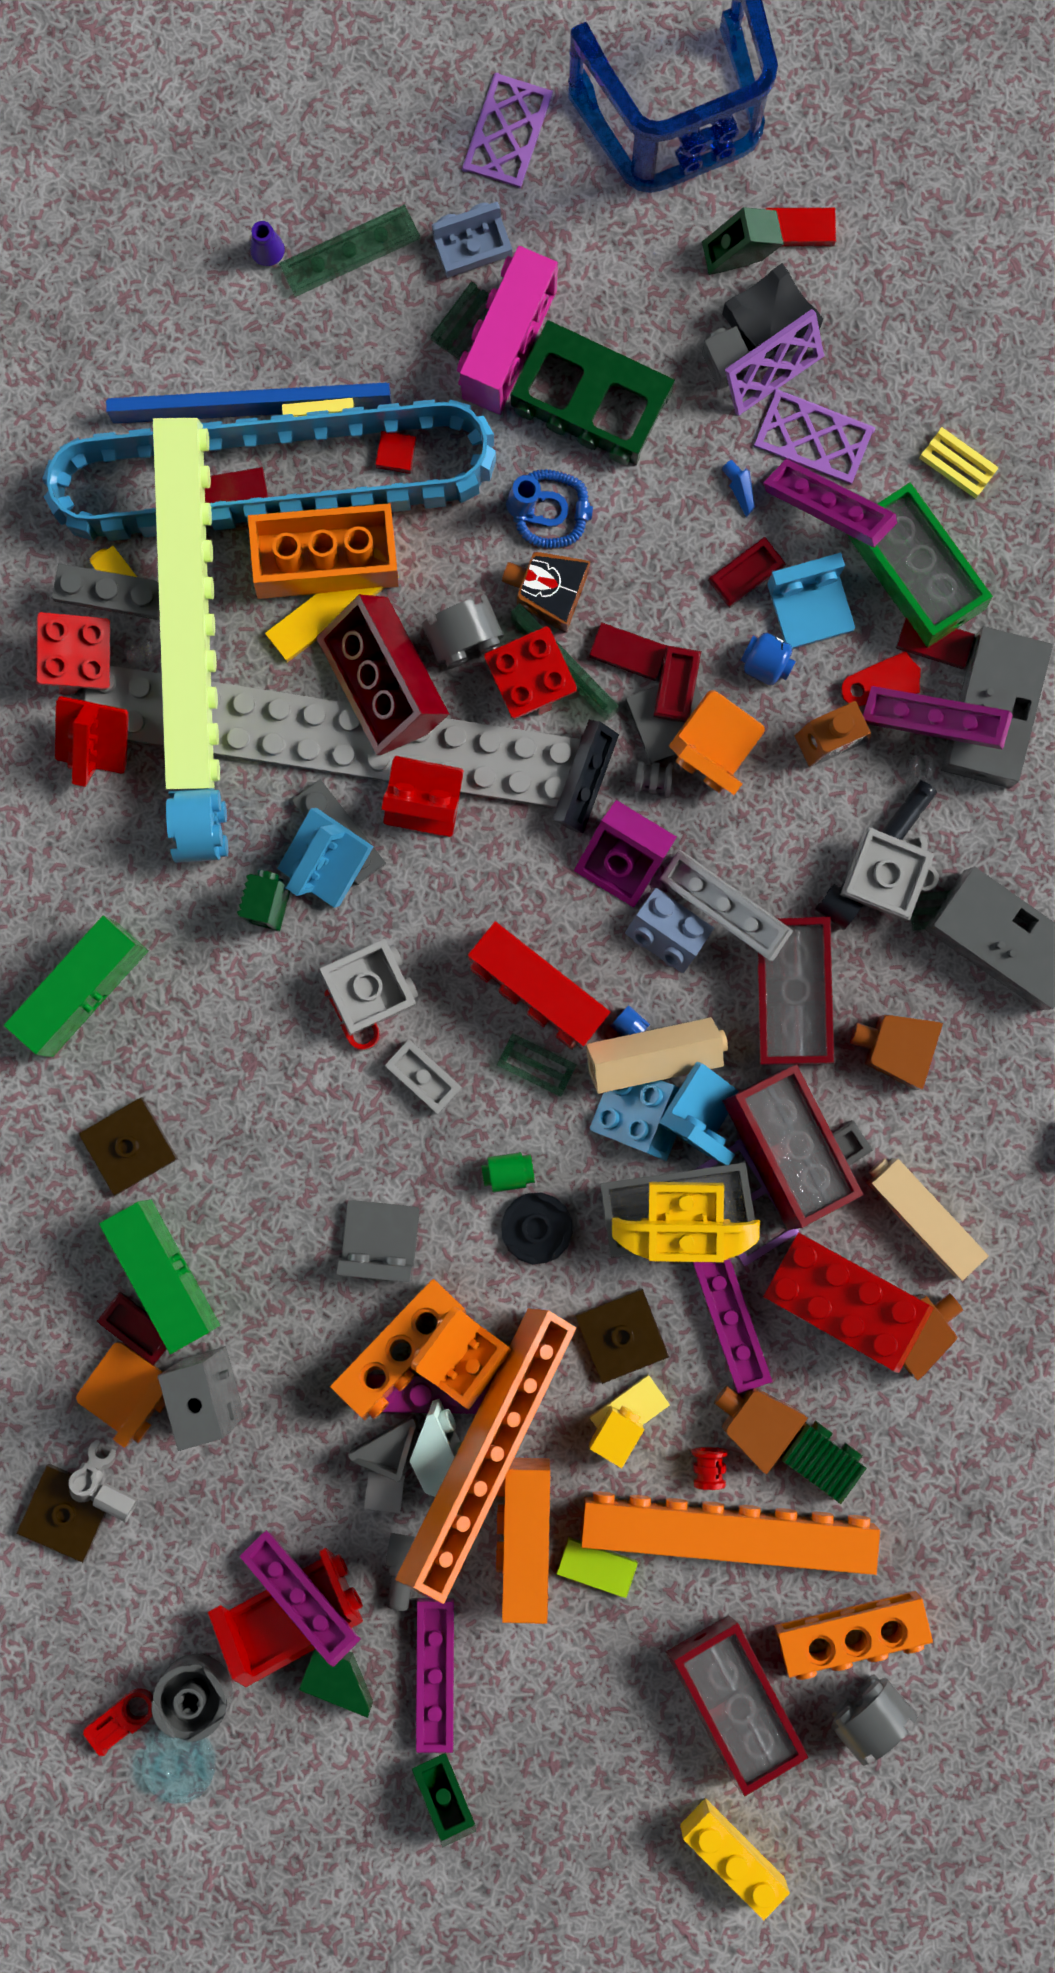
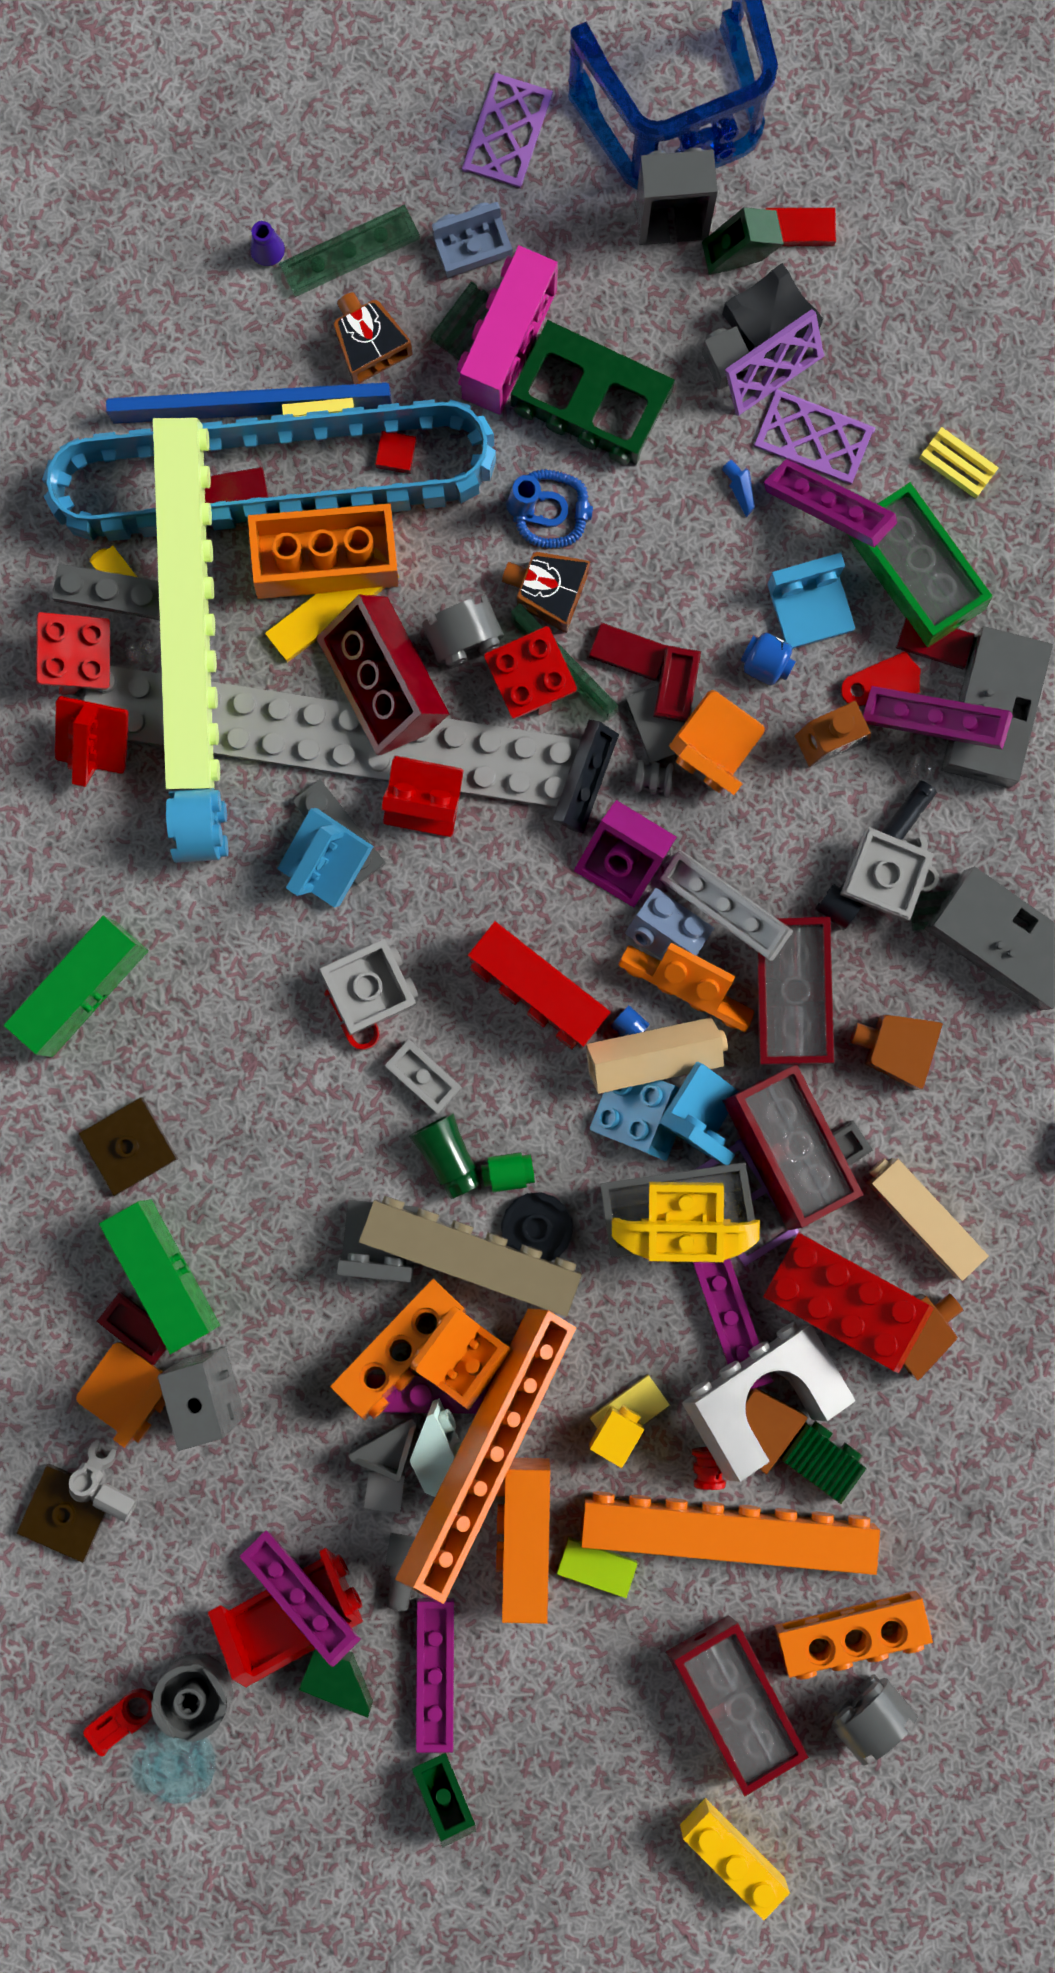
dark green brick [237,870,290,931] -> none
clear green tile [497,1033,577,1097] -> none
dark brown plate [575,1288,669,1384] -> none
dark red tile [708,537,786,608] -> none
none -> torso [333,292,413,384]
none -> dark tan brick [359,1195,582,1317]
none -> dark green plant [409,1113,481,1199]
none -> orange bracket [618,943,754,1032]
none -> dark grey piece [635,148,718,245]
none -> arch [682,1322,855,1482]

